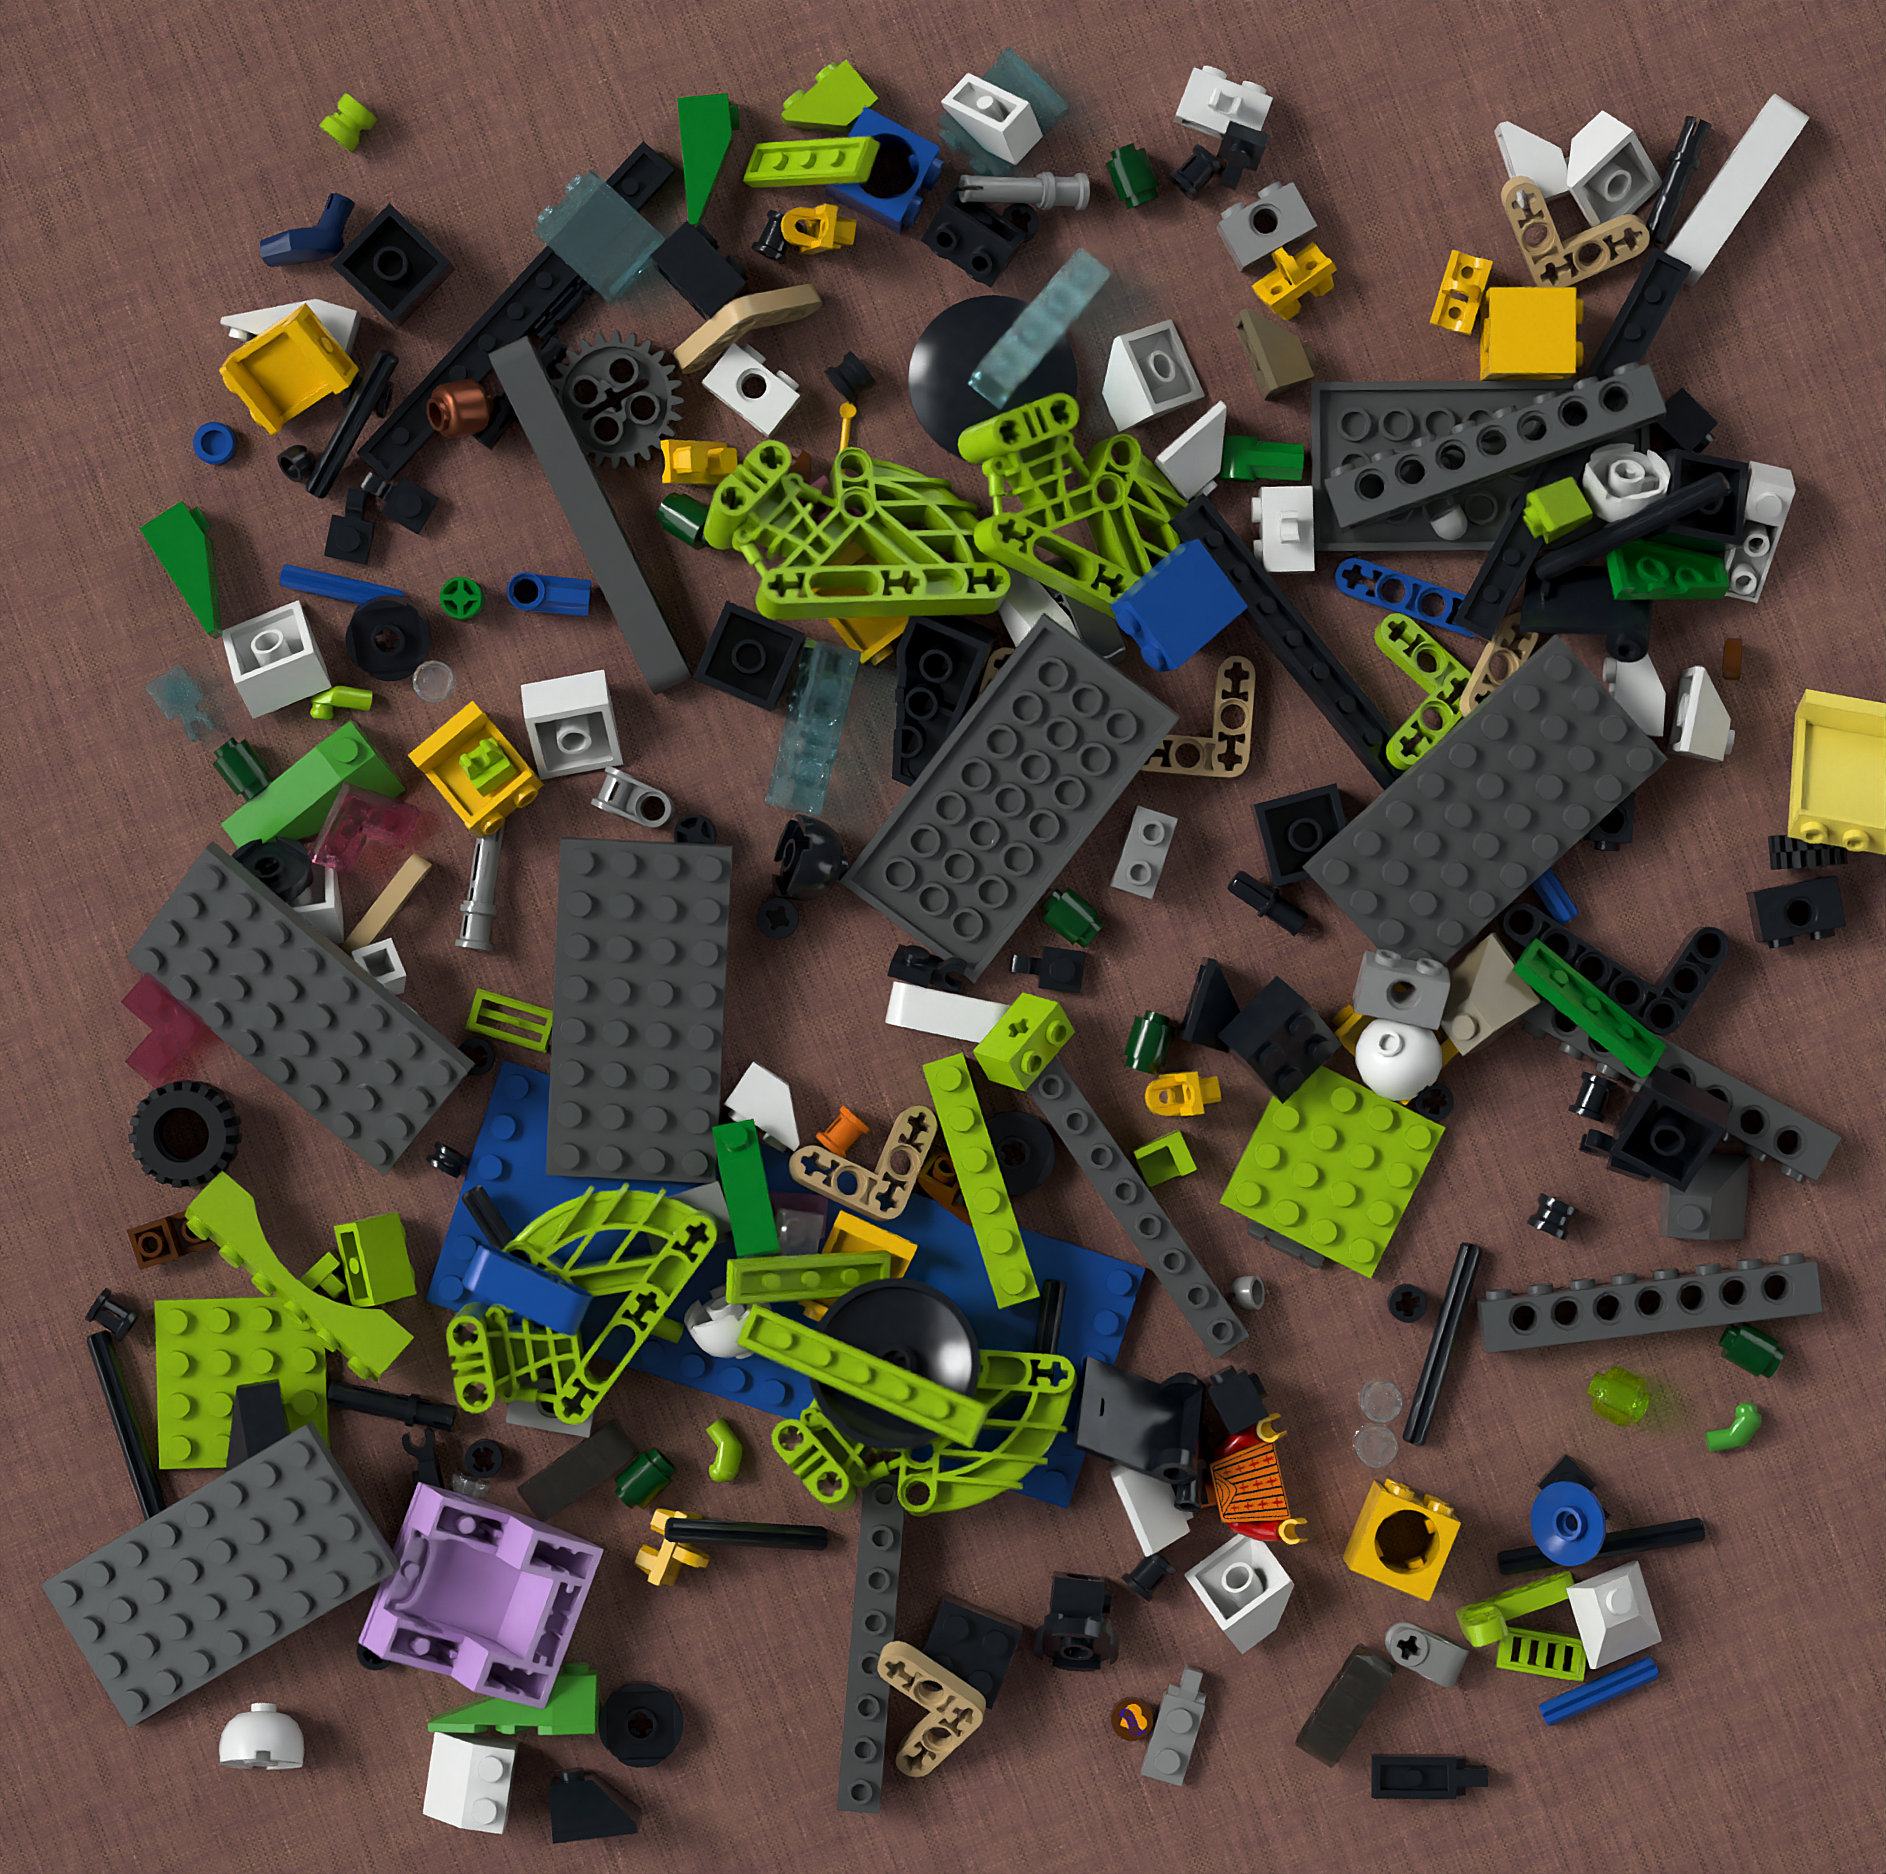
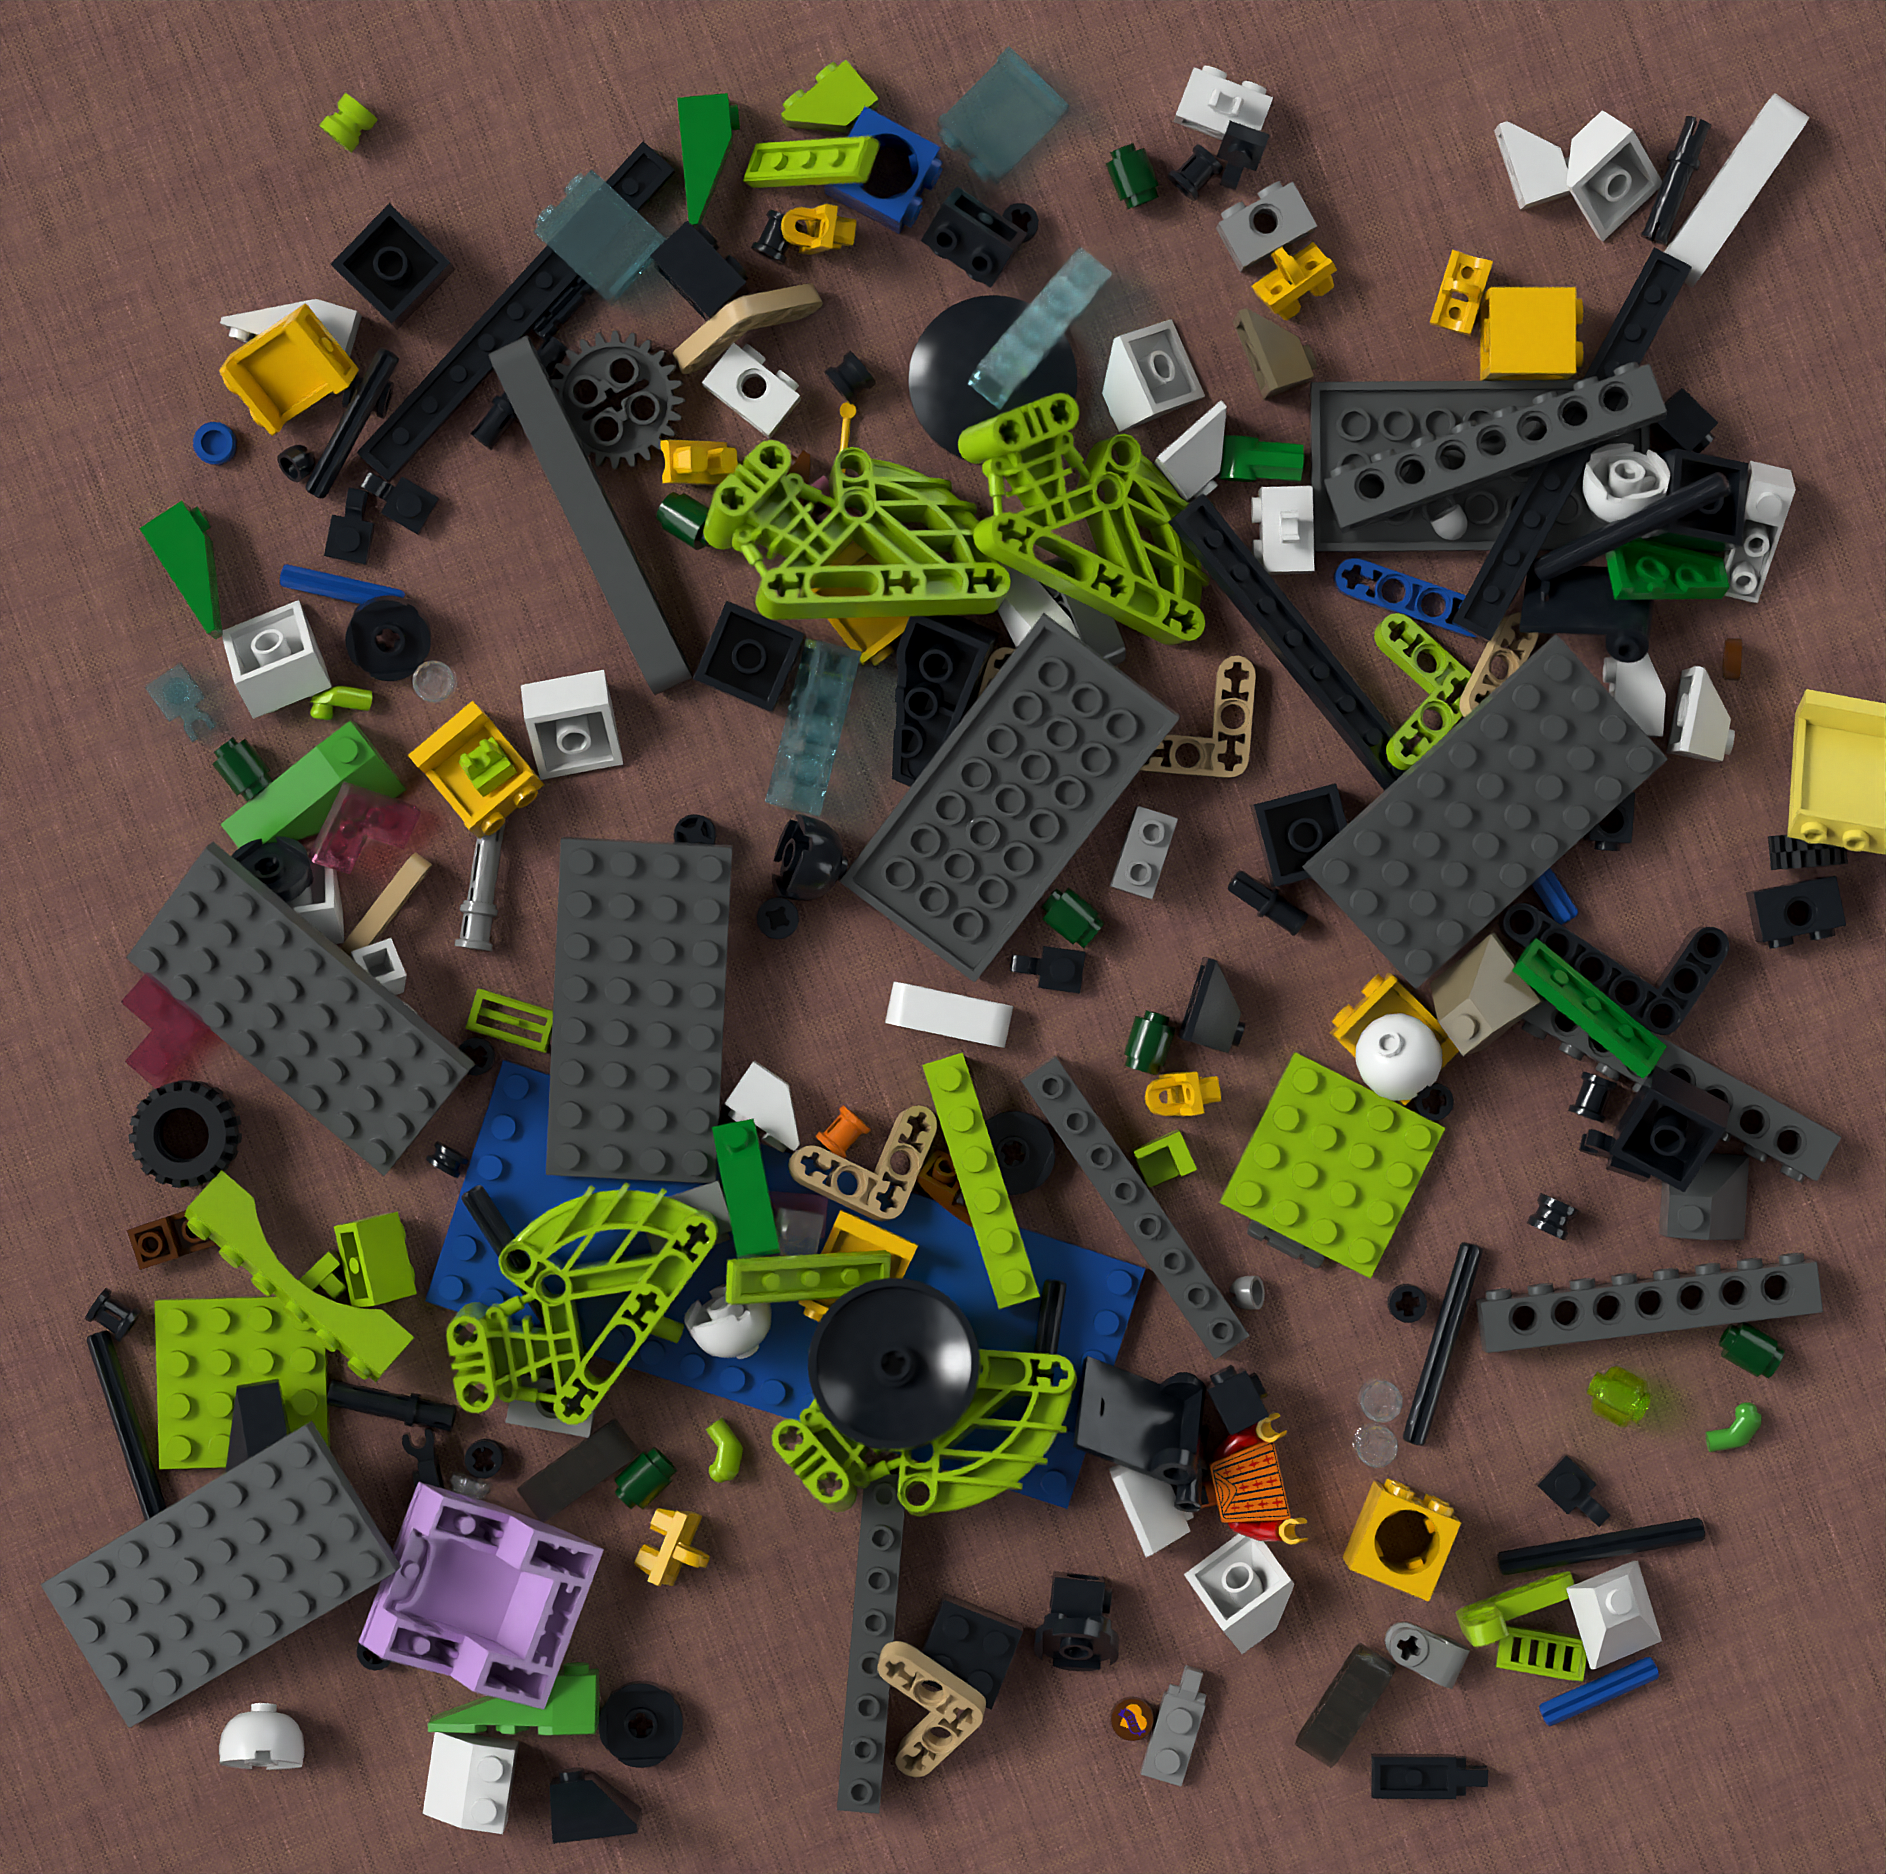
dark blue arm [260,193,355,267] -> none
copper head [427,379,493,438] -> none
green wheel [439,576,485,621] -> none
blue beam [462,1243,593,1336] -> none
blue piece [507,572,592,617] -> none
light grey piece [590,765,675,829] -> none
black axle [664,1518,828,1551] -> none
lime tile [736,1304,990,1448] -> none
black plate [887,944,968,993] -> none
white slope [941,73,1043,165] -> none
light grey pin [959,172,1090,211] -> none
lime brick [973,992,1075,1091] -> none
blue brick [1109,539,1248,673] -> none
black bush [1121,1552,1177,1602] -> none
black brick [1217,976,1342,1104] -> none
light grey brick [1353,949,1451,1030] -> none
tan beam [1501,176,1650,287] -> none
lime slope [1523,476,1593,545] -> none
blue dish [1530,1481,1606,1566] -> none

